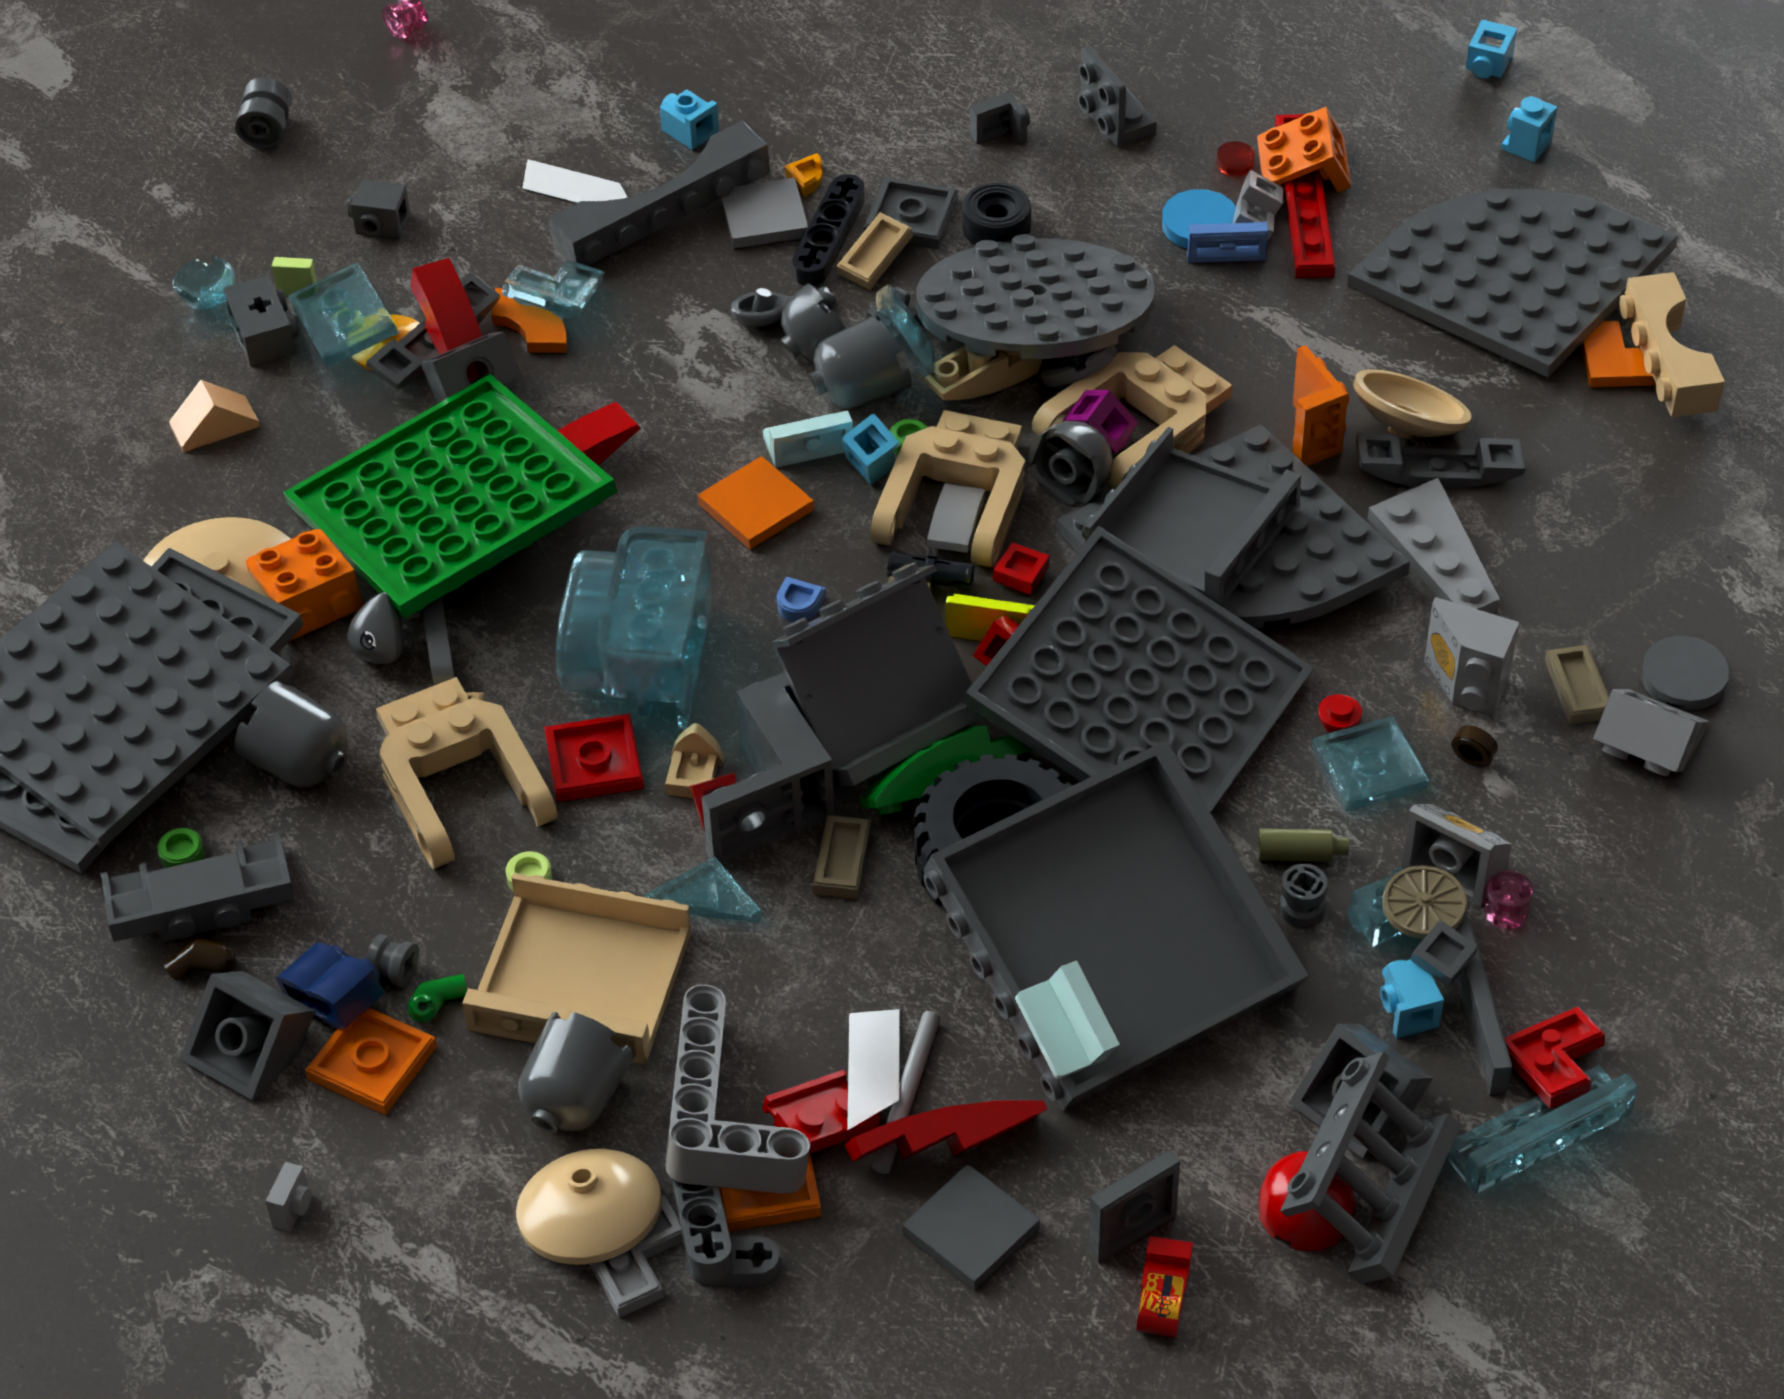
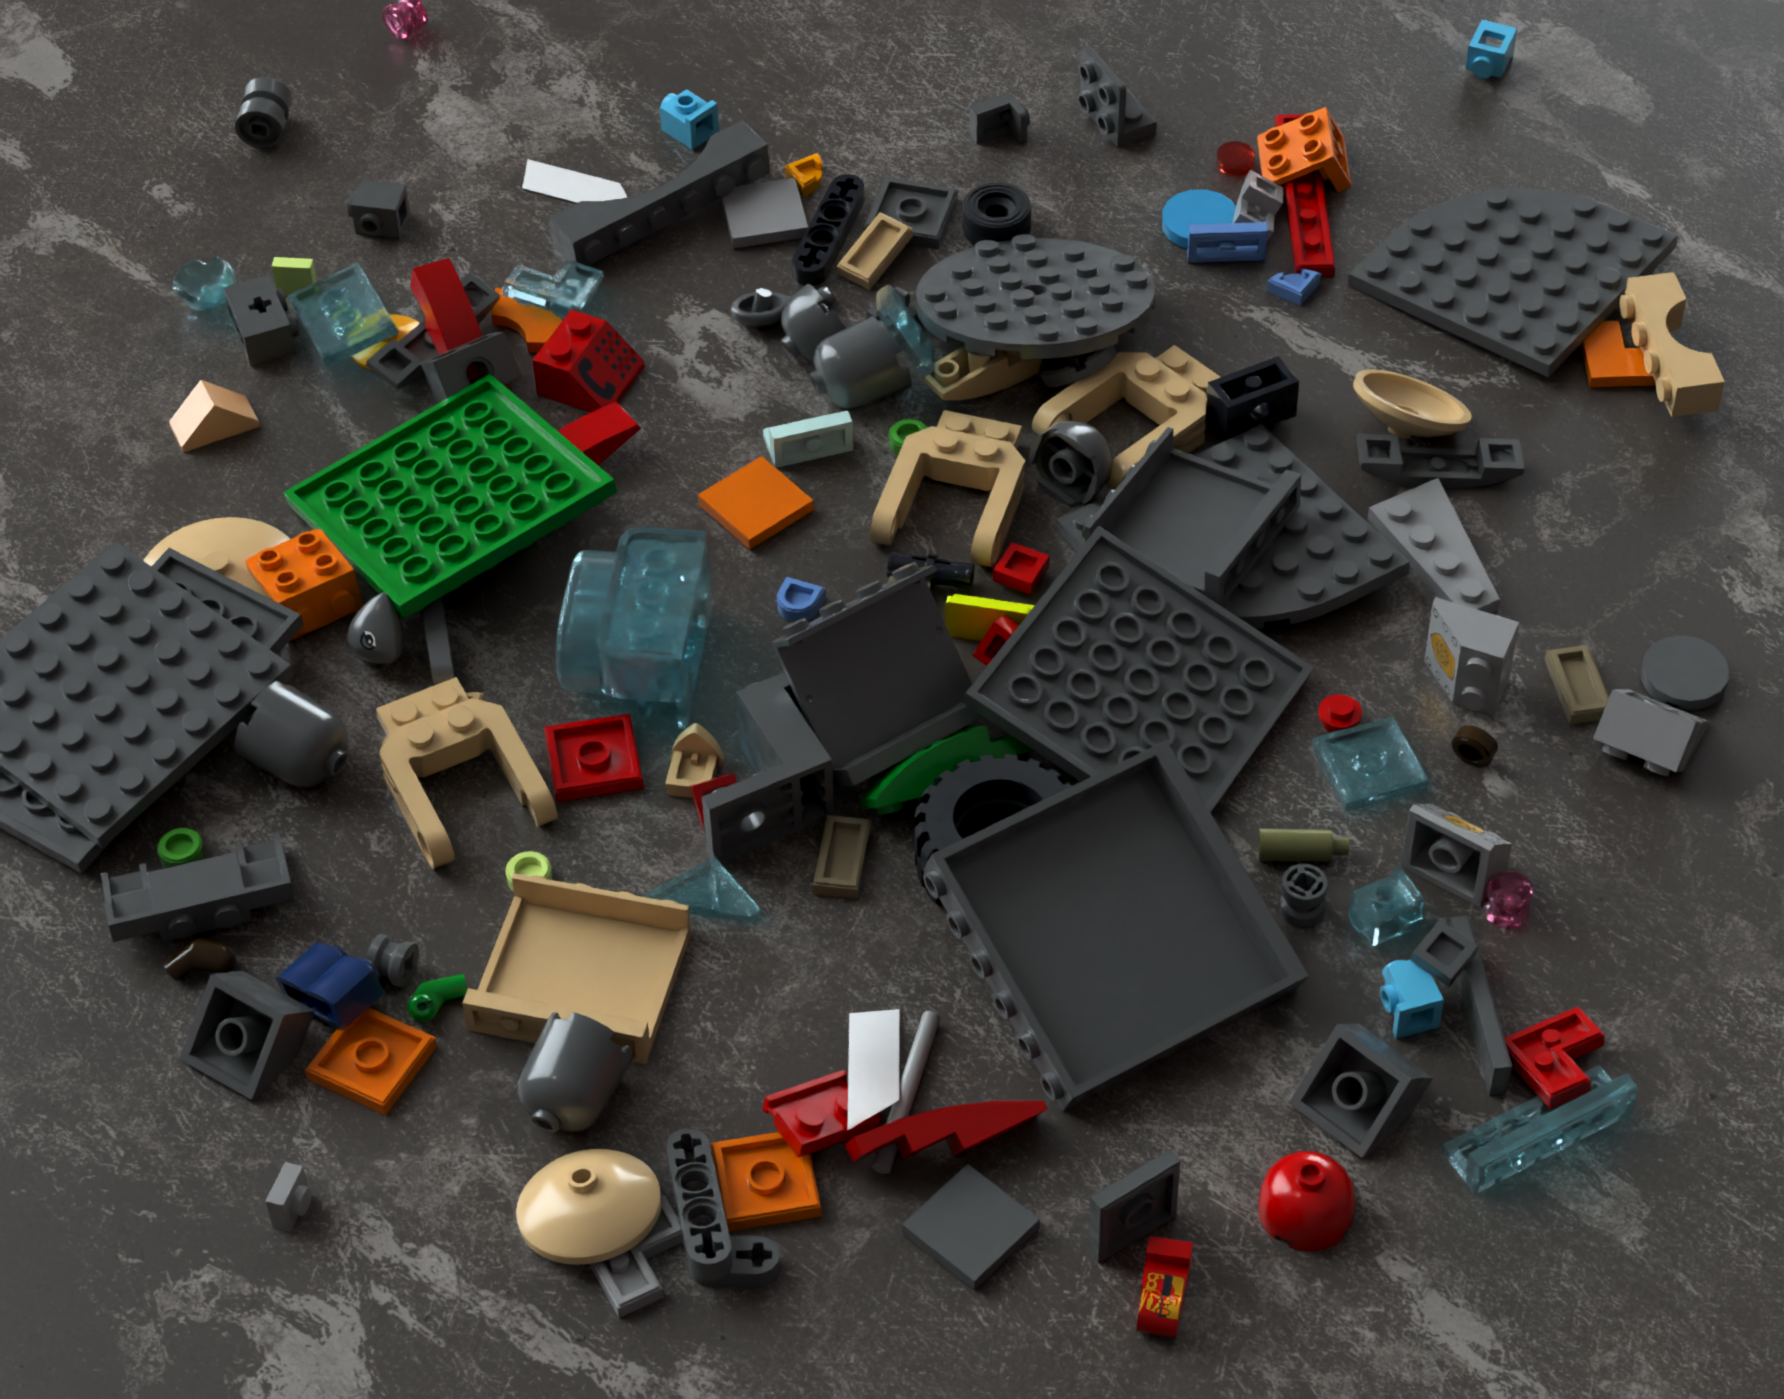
light grey beam [665,984,810,1194] -> none
medium azure brick [842,413,900,486] -> none
light grey slope [927,483,985,553] -> none
light aqua panel [1015,960,1120,1079] -> none
magenta brick [1063,390,1138,454] -> none
dark grey fence [1280,1051,1461,1285] -> none
orange bracket [1292,345,1349,466] -> none
dark tan wheel [1383,865,1467,939] -> none
medium azure brick [1501,96,1557,162] -> none
none -> red slope [532,309,645,412]
none -> black brick [1206,356,1299,441]
none -> medium blue tile [1267,269,1321,306]

